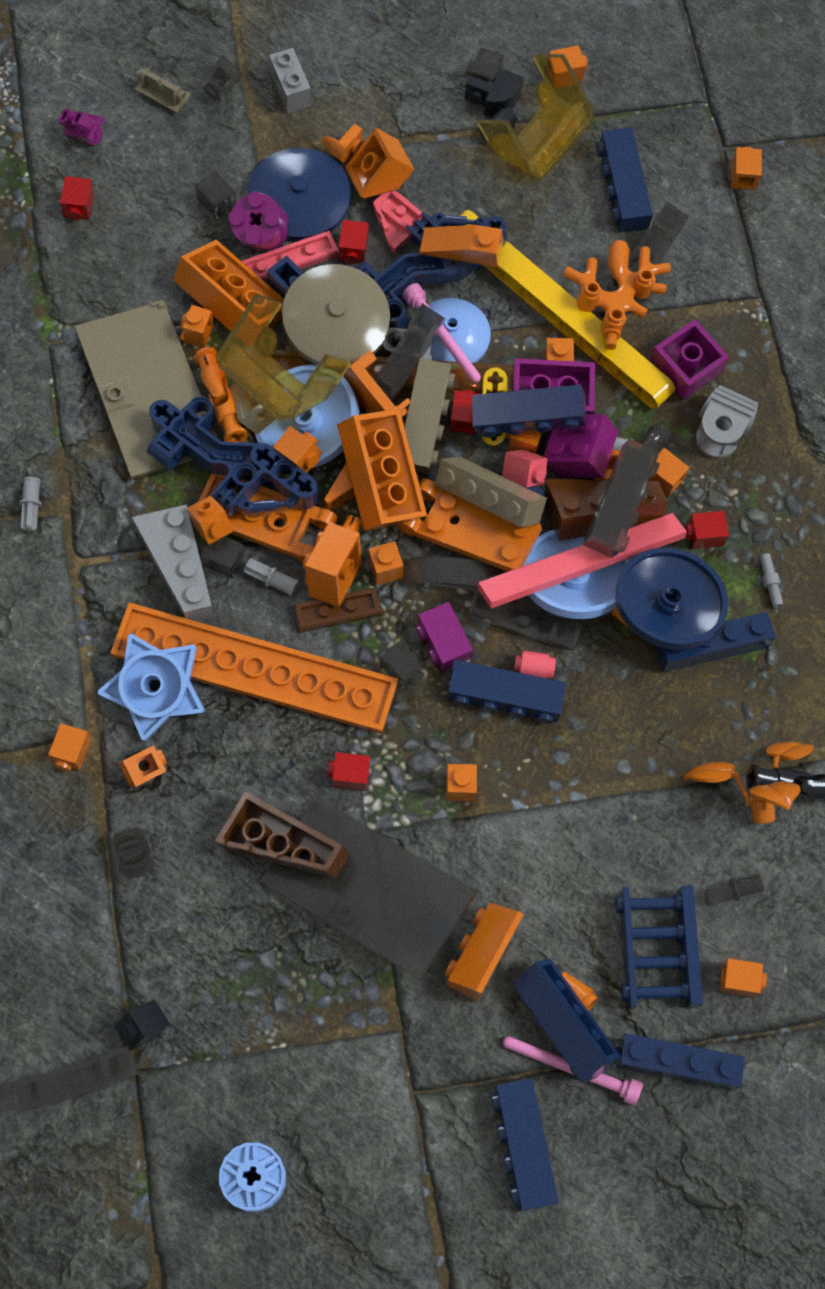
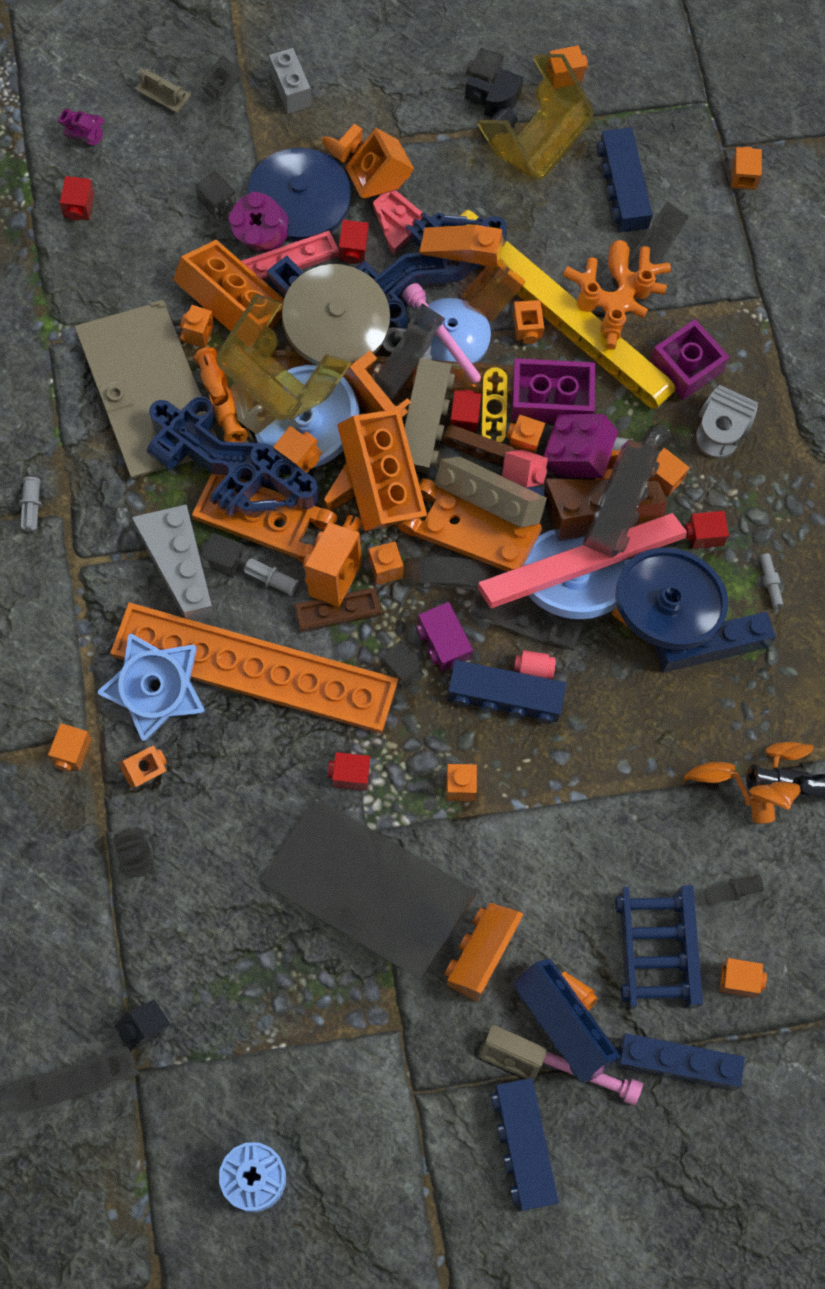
orange brick [187,496,233,544] -> none
reddish brown wedge [214,791,351,879] -> none
dark blue brick [472,385,586,438] -> none
orange brick [544,338,574,361] -> none
none -> reddish brown beam [441,425,516,467]
none -> clear orange panel [463,257,525,321]
none -> dark tan slope [478,1025,547,1082]
none -> orange brick [512,300,544,344]

